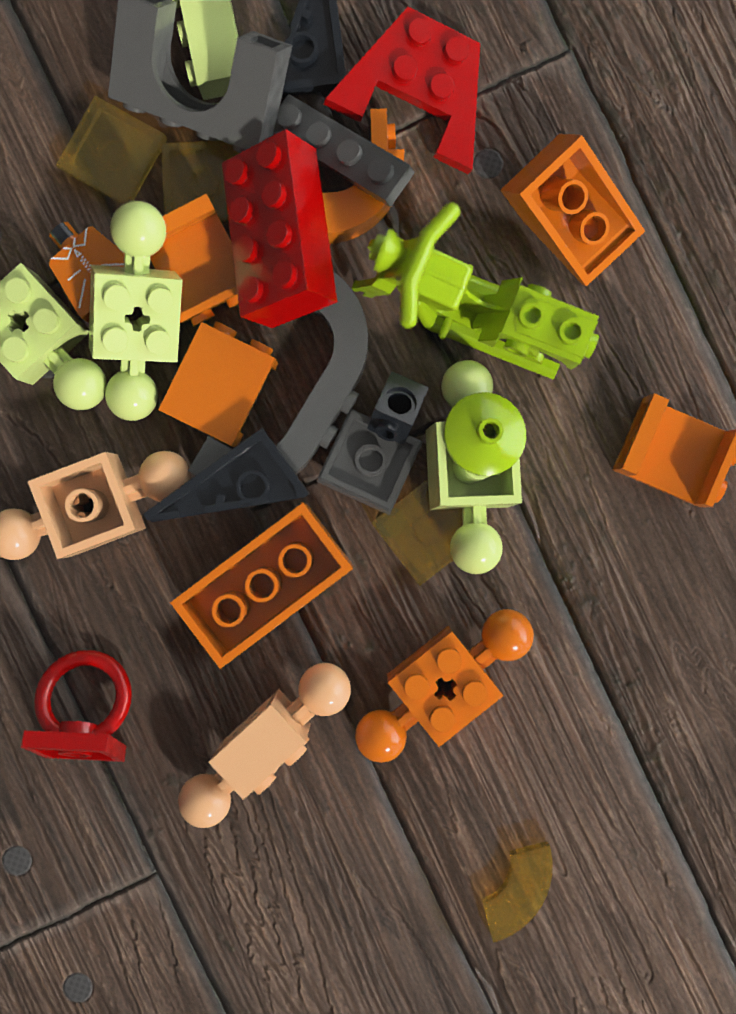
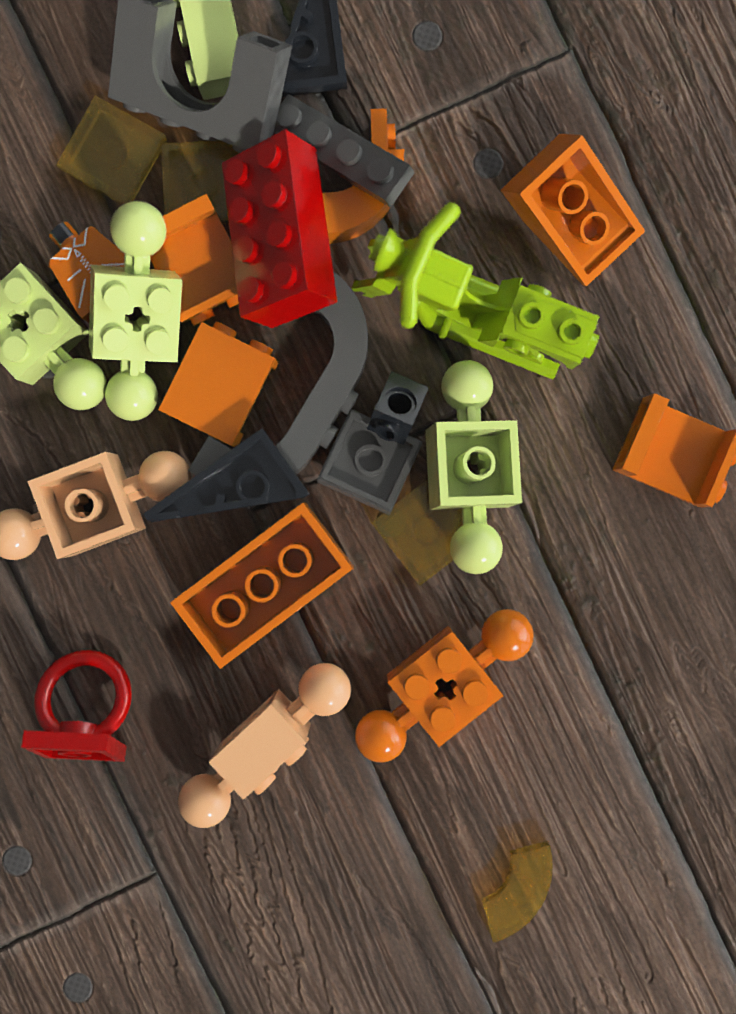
red wing [323,6,480,174] -> none
lime dish [444,392,526,476] -> none

